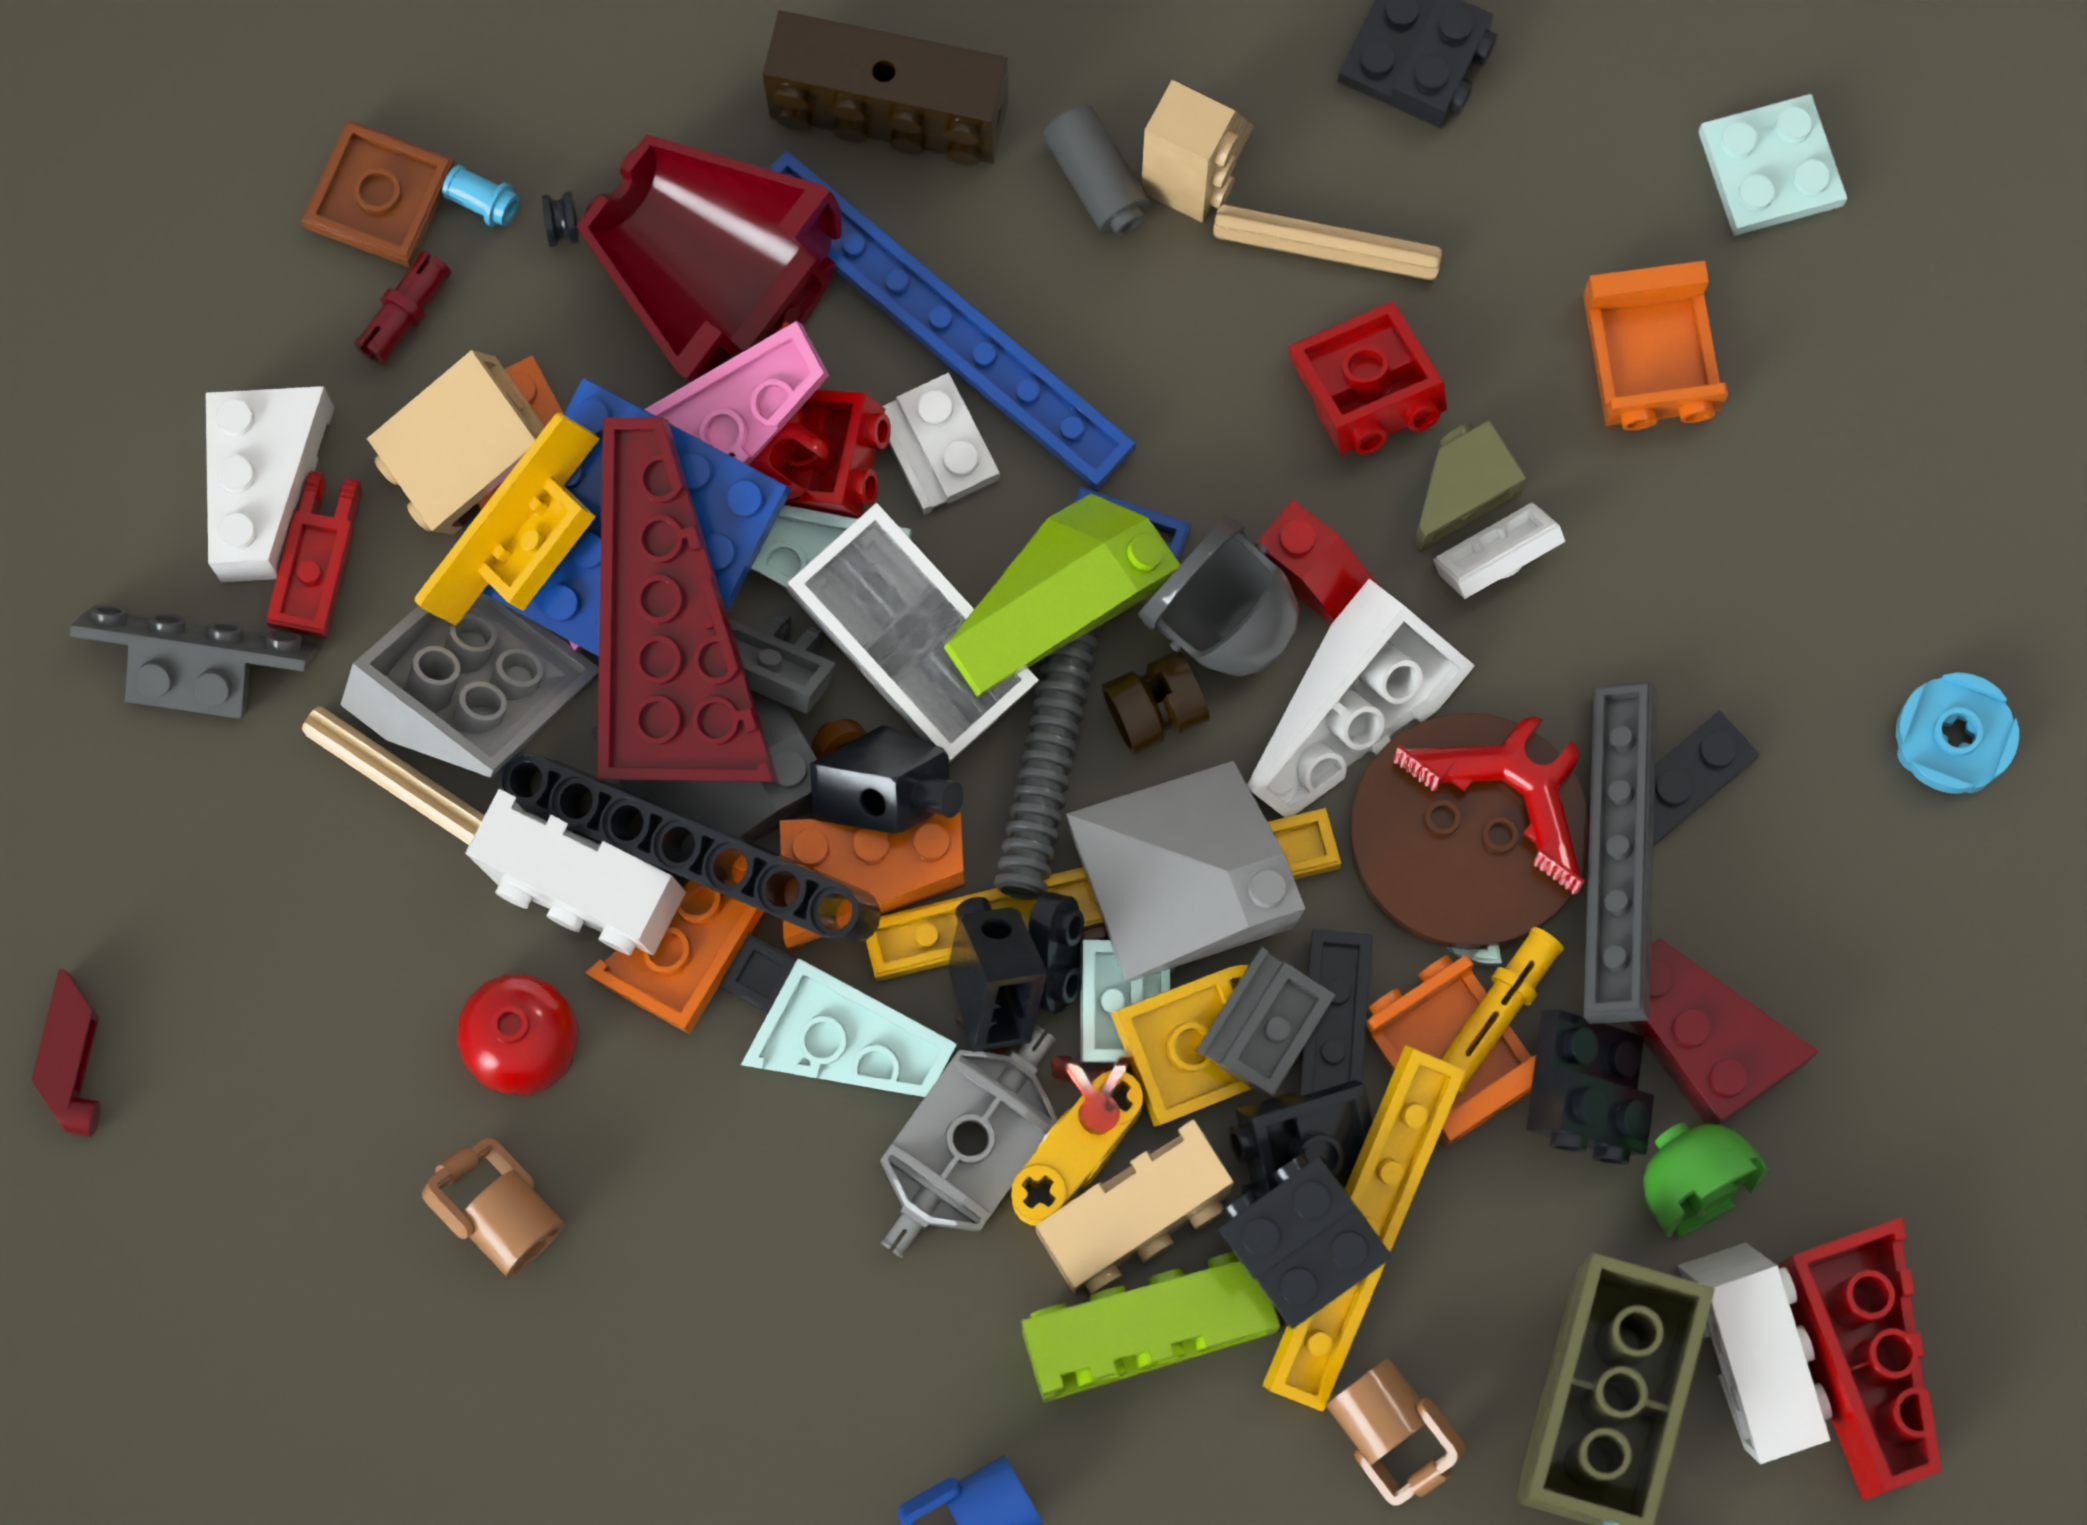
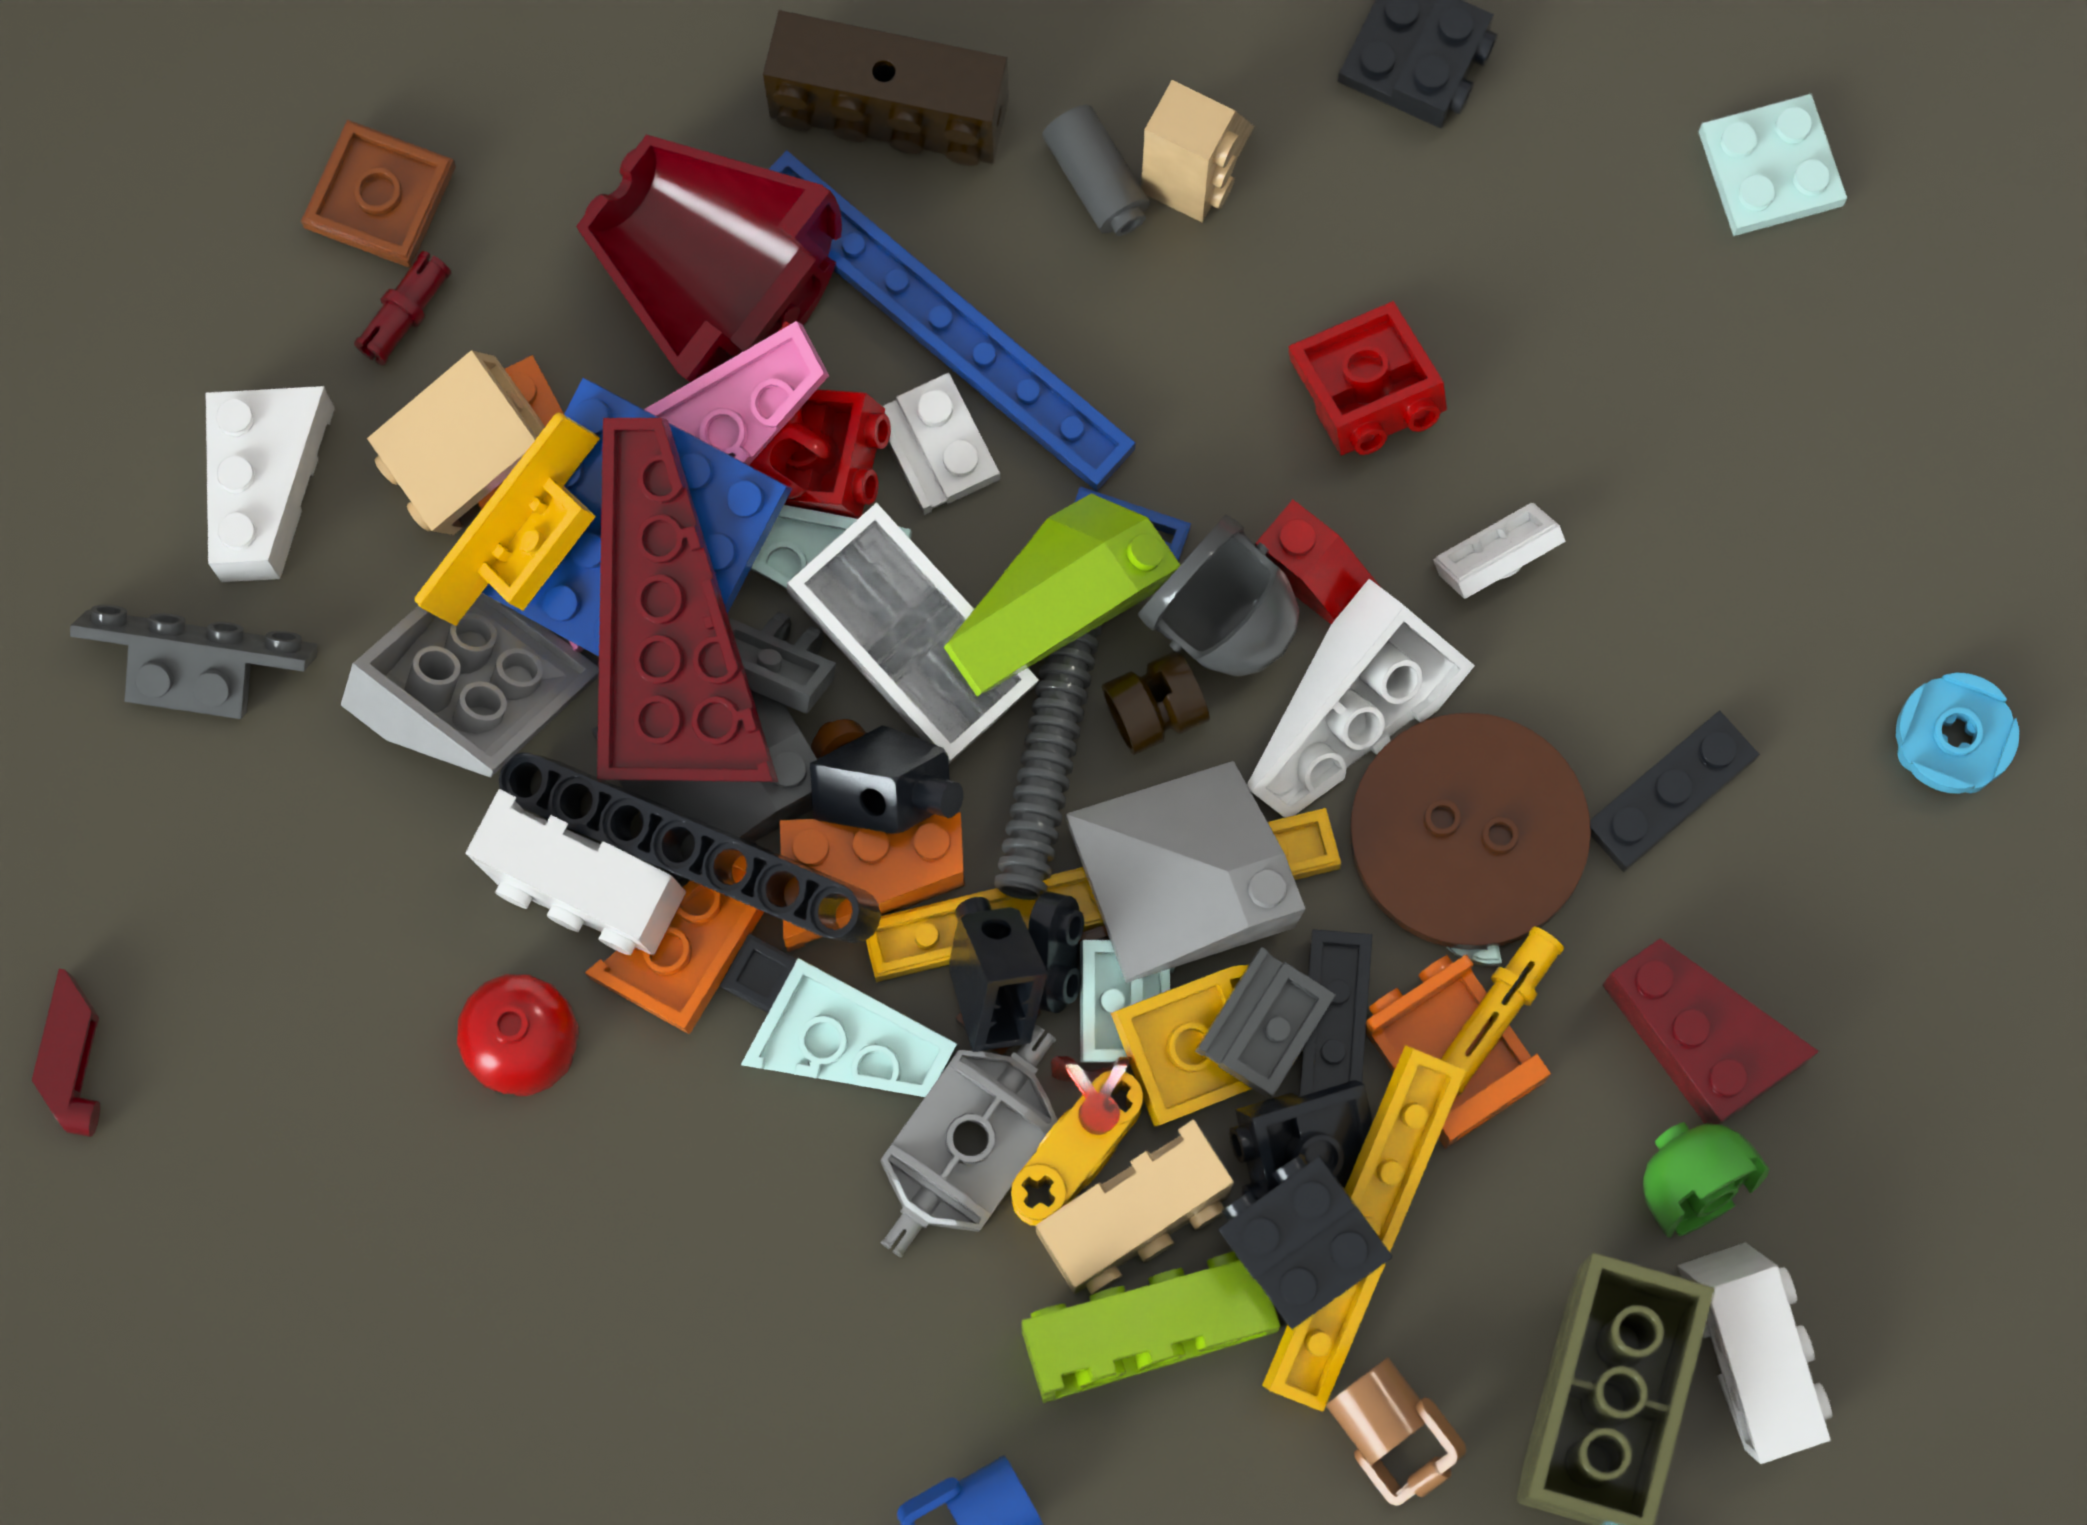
red hinge [266,471,361,639] -> none
tan axle [302,706,485,845] -> none
medium nougat piece [422,1138,565,1278] -> none
medium azure pin [442,164,520,227] -> none
black bush [542,192,579,247] -> none
tan axle [1213,204,1442,280] -> none
red piece [1393,716,1585,894] -> none
olive slope [1414,420,1527,552] -> none
black plate [1526,1009,1654,1165] -> none
orange panel [1583,260,1728,431] -> none
dark grey tile [1584,681,1657,1025] -> none
red wedge [1777,1217,1942,1501] -> none

